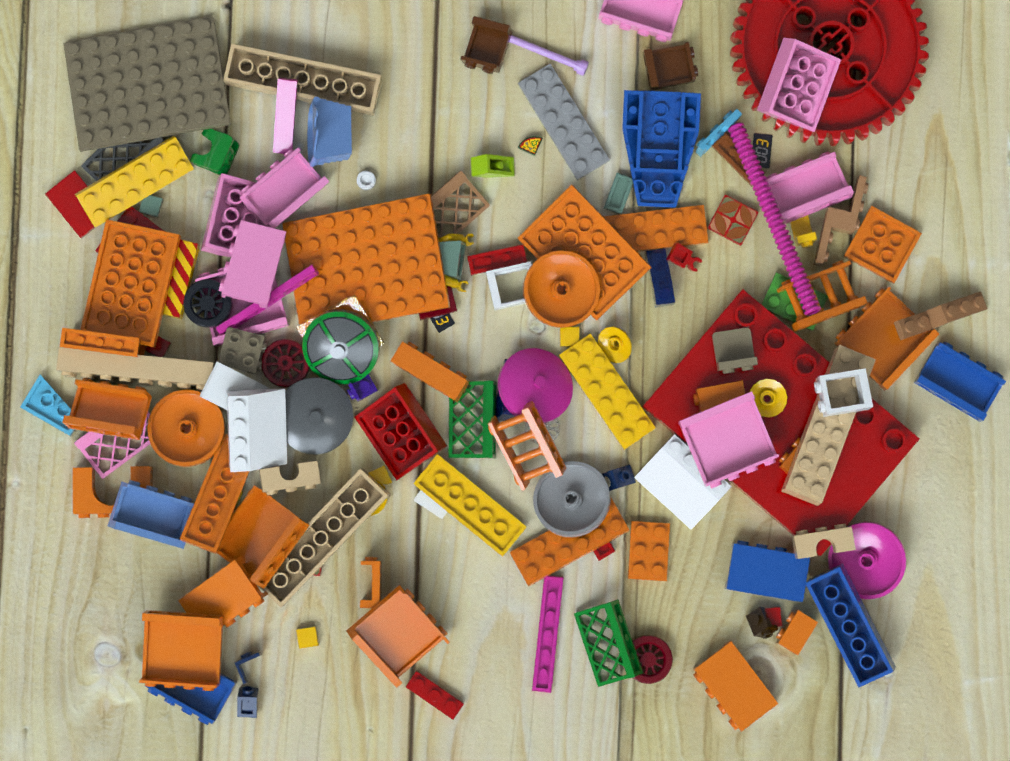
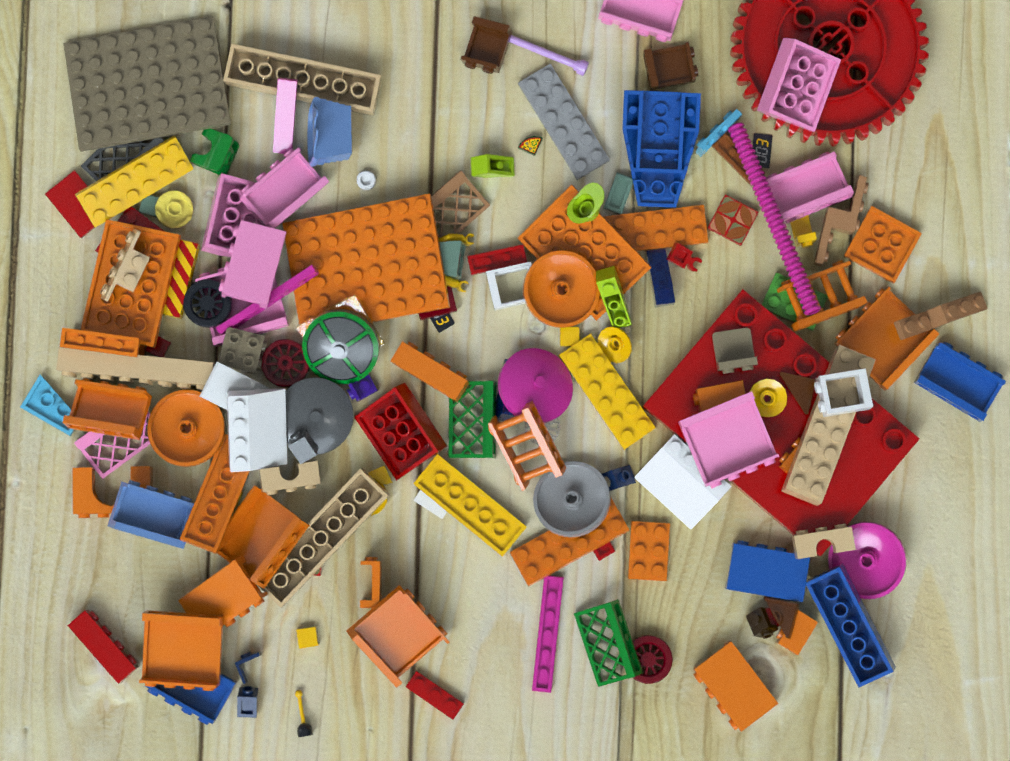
none -> red brick [67,610,139,684]
none -> tan bracket [100,229,150,301]
none -> light yellow tile [155,190,193,229]
none -> brick [288,430,318,464]
none -> hinge [295,690,313,738]
none -> lime piece [567,182,605,224]
none -> lime slope [596,266,632,328]
none -> reddish brown tile [764,596,799,639]
none -> reddish brown tile [780,372,816,415]

